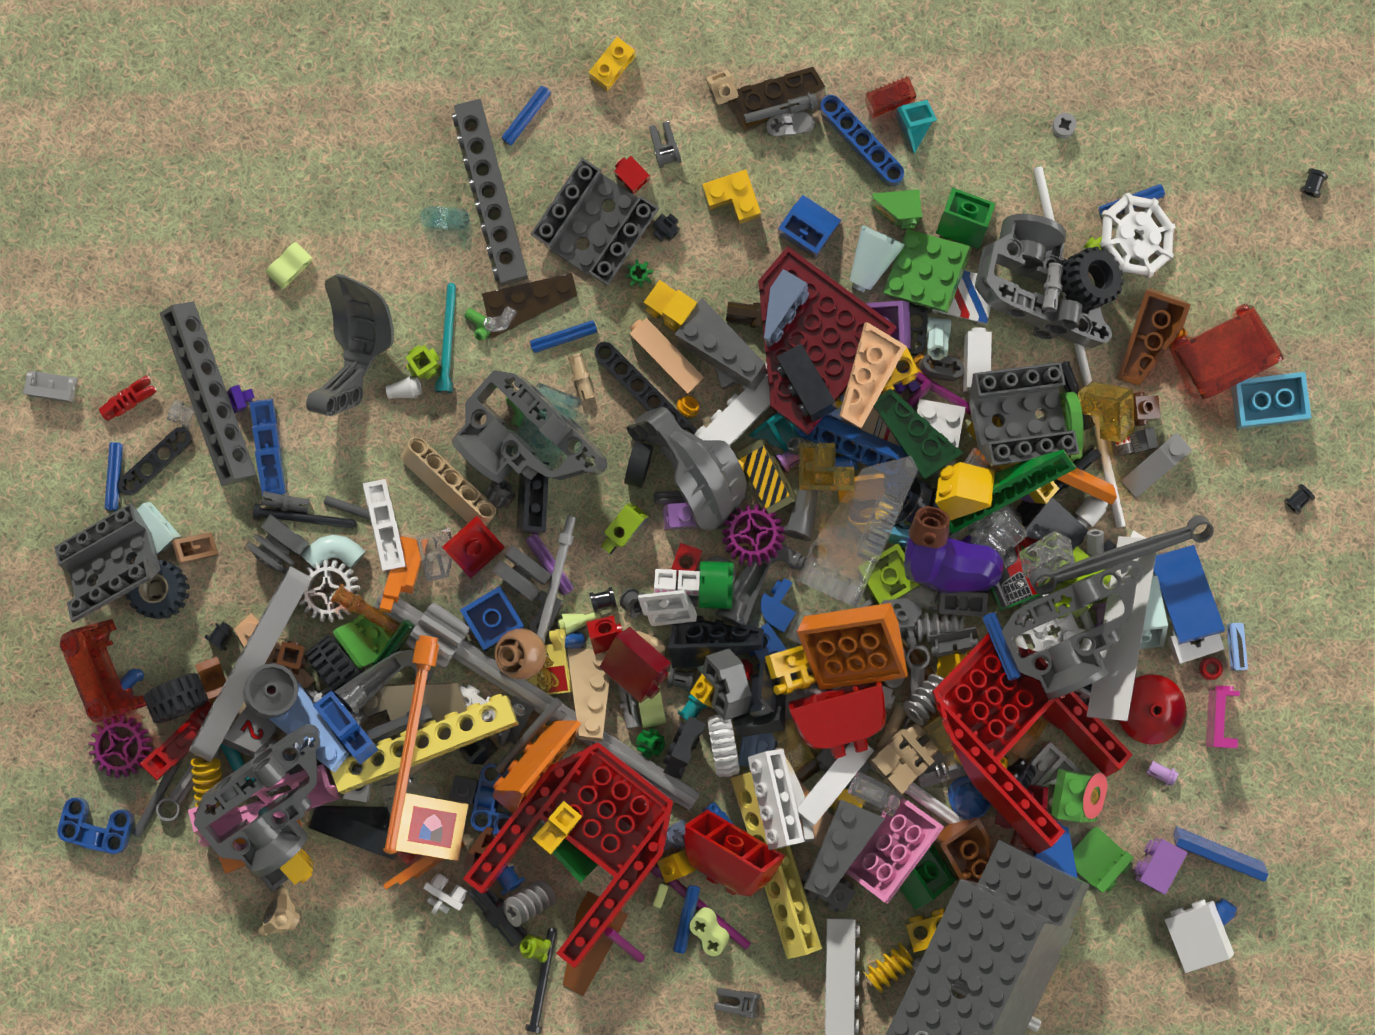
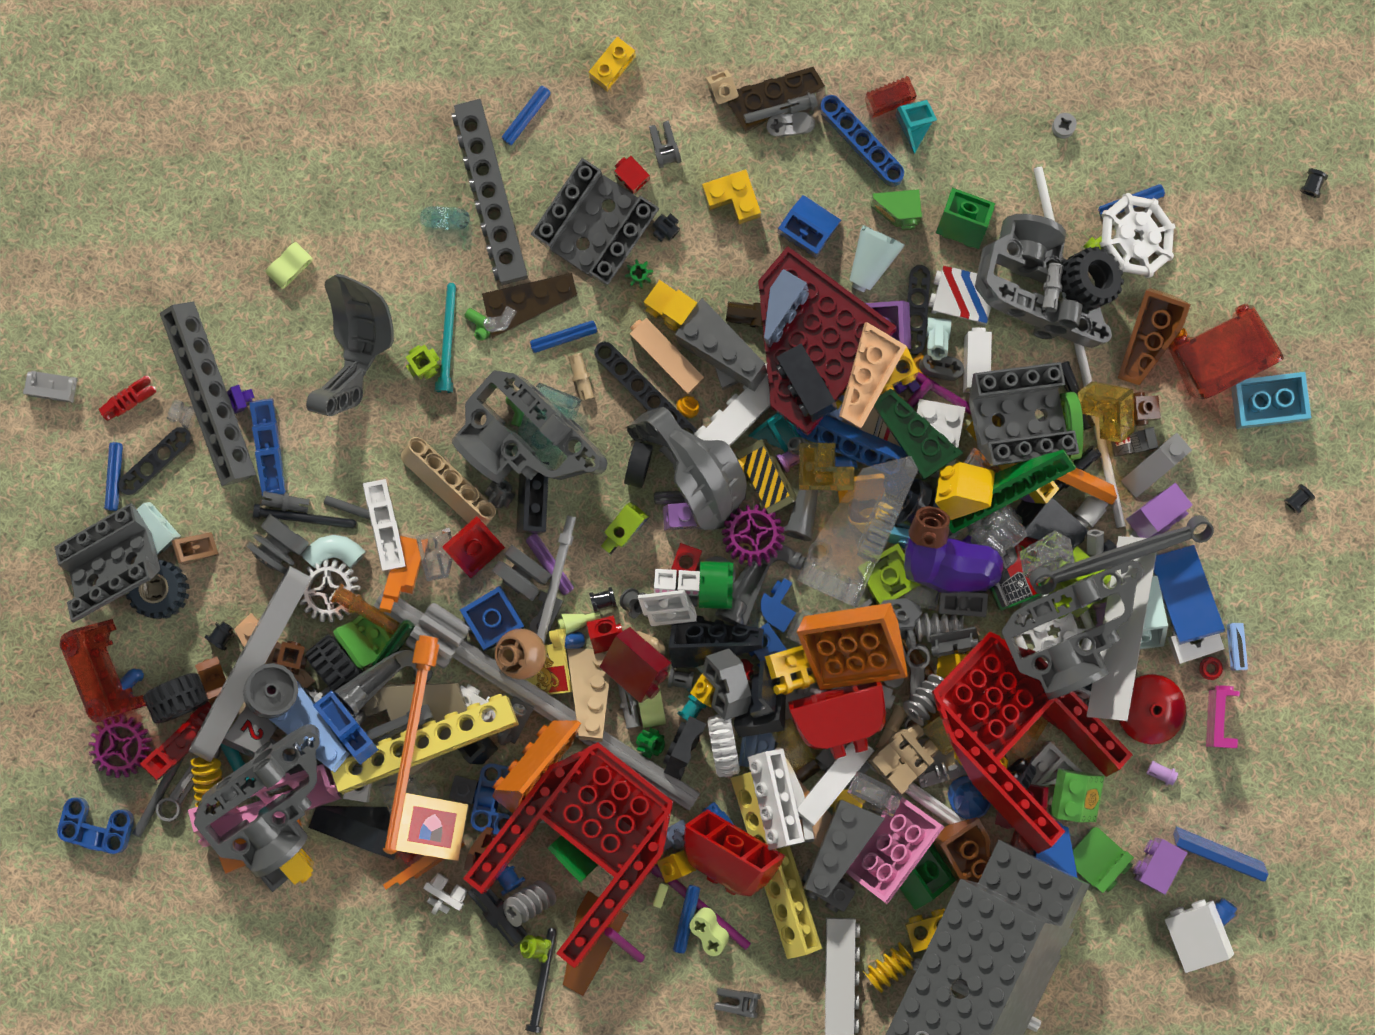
tan rock [258,887,300,936] -> none
white cone [386,376,422,399] -> none
dark grey bar [494,697,563,774] -> none
yellow slope [532,801,582,855] -> none
bright green plate [883,229,972,313] -> none
blue axle [983,613,1021,680] -> none
coral piece [1083,773,1108,819] -> none
none -> medium lavender brick [1126,483,1192,538]

